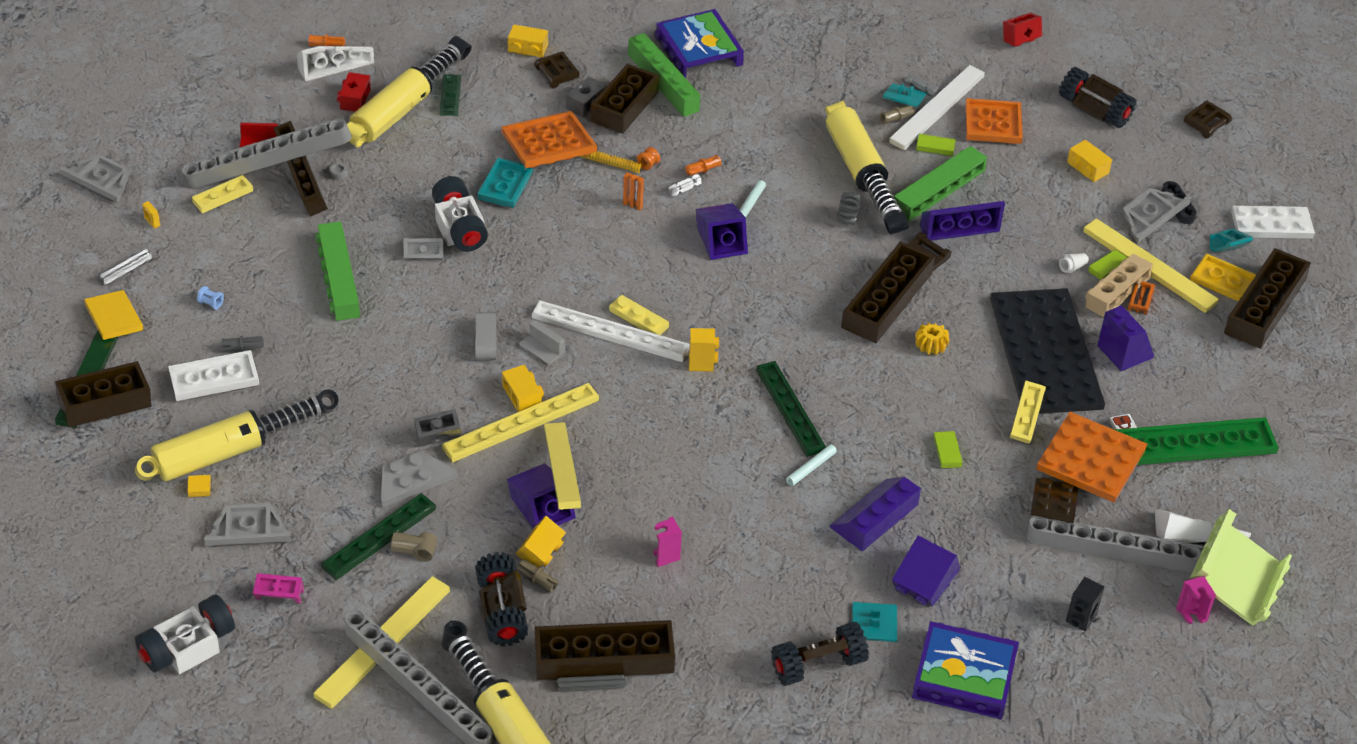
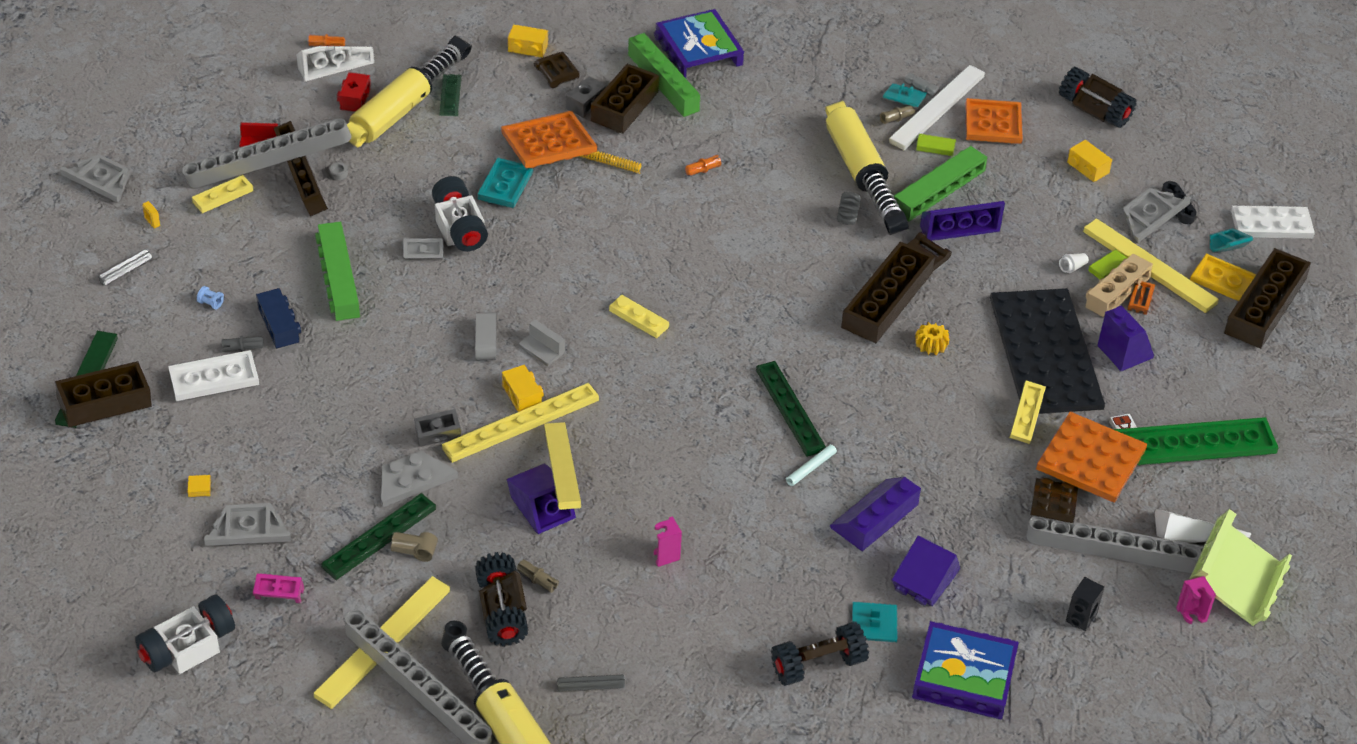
yellow tile [84,290,143,340] -> none
light yellow piece [135,389,339,481] -> none
yellow brick [515,516,566,568] -> none
white tile [532,300,689,362] -> none
dark brown brick [535,620,675,680] -> none
orange tile [623,172,644,210] -> none
orange wheel [637,147,661,170] -> none
axle [668,174,702,197] -> none
yellow brick [689,328,719,372] -> none
dark purple slope [696,203,748,260] -> none
light aqua piece [740,180,766,217] -> none
lime tile [933,431,963,469] -> none
red brick [1003,12,1042,47] -> none
dark brown plate [1183,100,1232,139] -> none
none -> dark blue brick [256,288,302,349]

